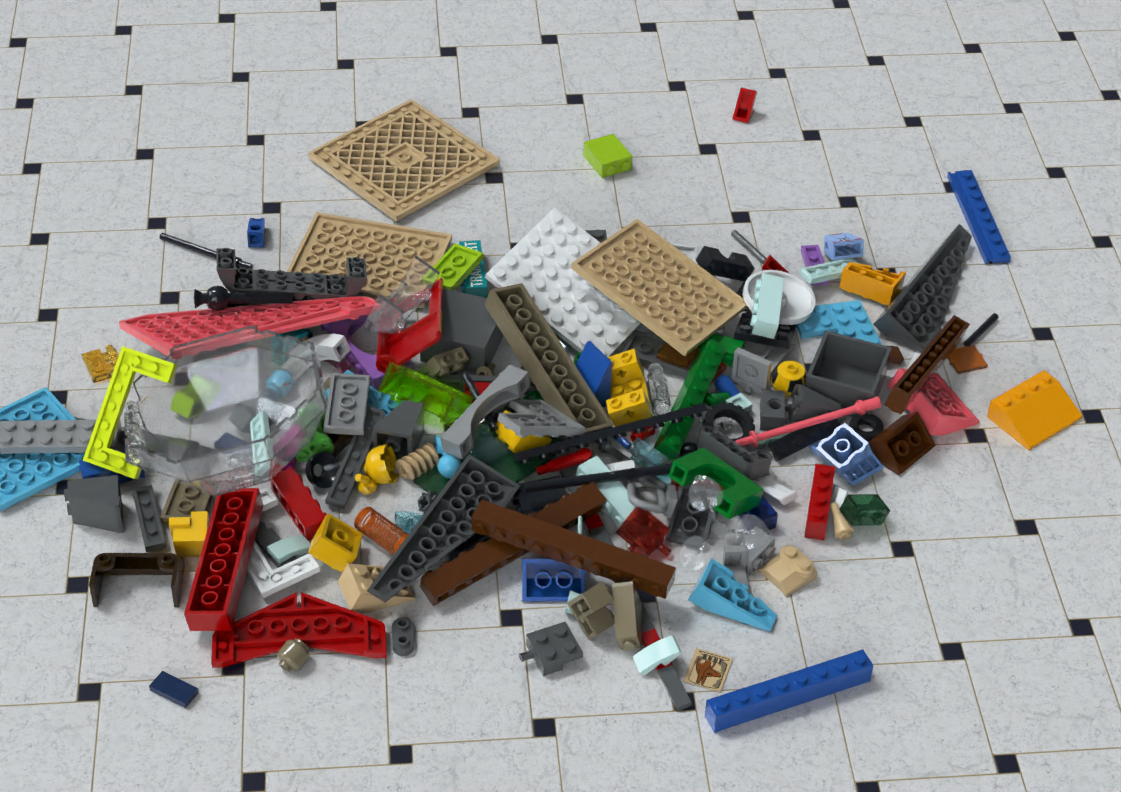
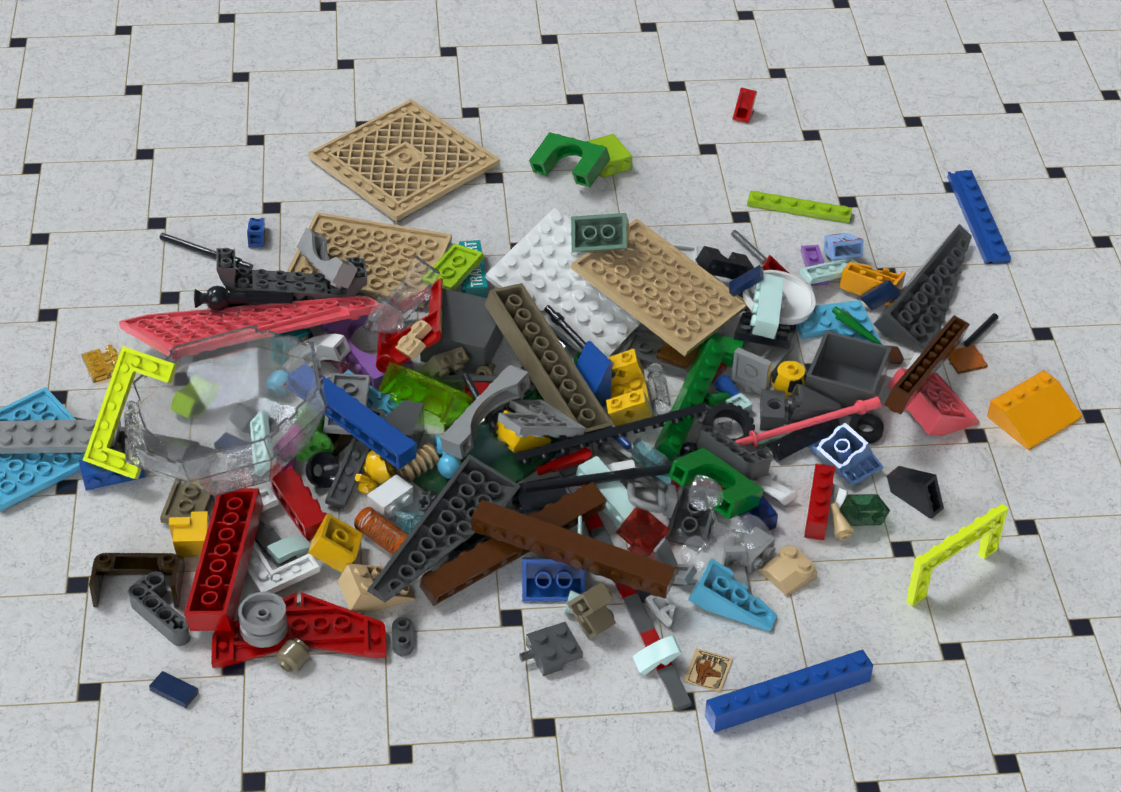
dark grey slope [64,475,124,533] -> none
dark grey plate [132,485,167,552] -> none
dark tan slope [612,581,642,650] -> none
red pin [630,426,655,444] -> none
reddish brown slope [868,412,936,475] -> none
none -> dark grey beam [128,571,190,646]
none -> light grey wheel [238,592,288,648]
none -> blue brick [288,363,417,470]
none -> light grey arch [297,228,358,289]
none -> white brick [367,474,414,521]
none -> tan plate [395,320,432,360]
none -> green arch [529,132,610,188]
none -> black bar [544,305,616,378]
none -> sand green slope [571,213,629,253]
none -> white slope [645,595,676,627]
none -> light grey bracket [653,539,697,585]
none -> dark blue tile [729,265,763,297]
none -> lime plate [747,190,852,224]
none -> green bar [832,306,883,345]
none -> dark blue tile [860,280,901,310]
none -> black slope [887,466,944,519]
none -> neon yellow plate [906,503,1009,606]

